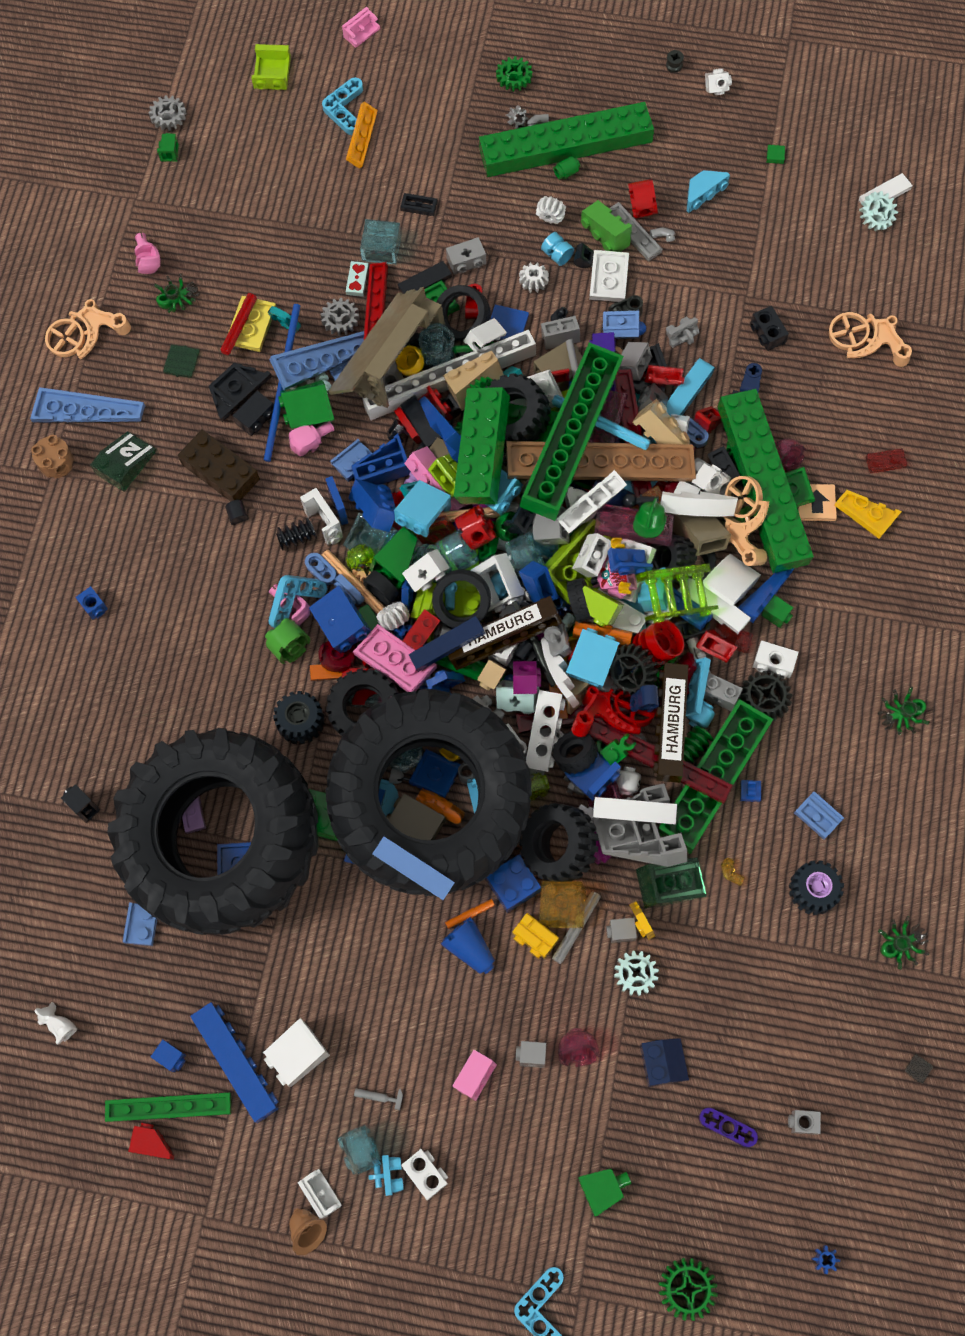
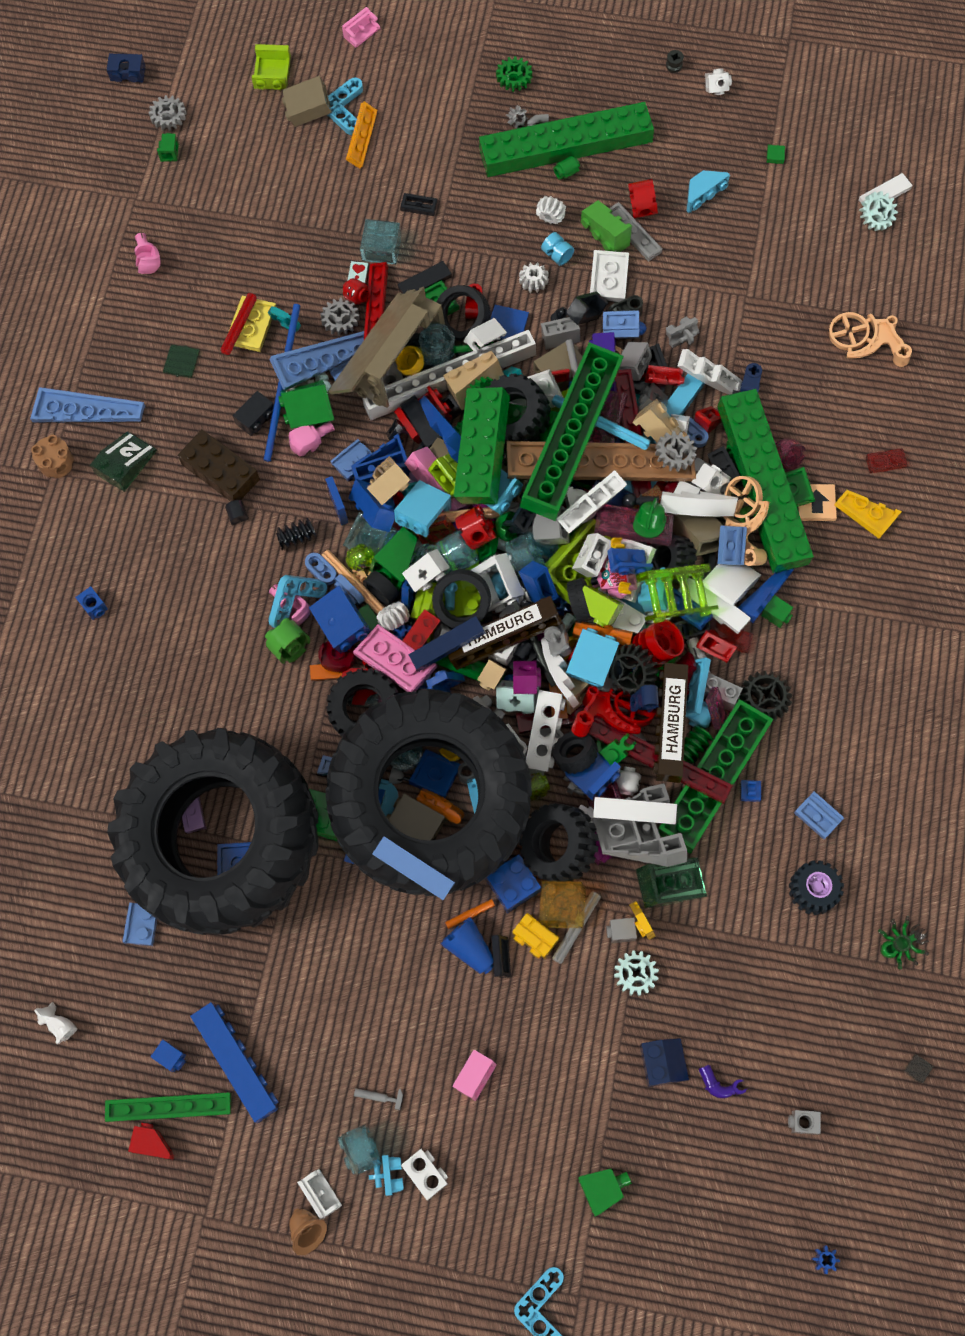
light nougat piece [45,299,131,360] -> none
black brick [61,784,101,823] -> none
animal [154,273,200,313] -> none
black wing [209,363,272,422] -> none
white slope [263,1018,330,1087] -> none
black wheel [273,691,325,744] -> none
white panel [300,488,343,546] -> none
light grey brick [446,237,486,275] -> none
light grey brick [516,1041,546,1068] -> none
clear pink cylinder [558,1028,600,1067] -> none
black brick [574,243,594,268] -> none
light grey arm [650,227,675,242] -> none
green gear [659,1258,718,1321] -> none
dark purple beam [699,1108,758,1147] -> none
clear yellow arm [721,858,745,886] -> none
black brick [750,306,789,351] -> none
white brick [753,641,798,679] -> none
animal [877,687,930,735] -> none
none -> dark blue brick [107,53,146,83]
none -> dark tan brick [282,75,332,127]
none -> medium blue tile [317,755,332,776]
none -> red head [343,278,369,305]
none -> tan wedge [367,456,410,505]
none -> black tile [492,935,511,978]
none -> black panel [566,291,608,325]
none -> light grey gear [655,431,697,472]
none -> white slope [678,349,742,395]
none -> dark purple piece [698,1065,747,1099]
none -> clear pink tile [706,687,727,729]
none -> medium blue plate [717,526,747,565]

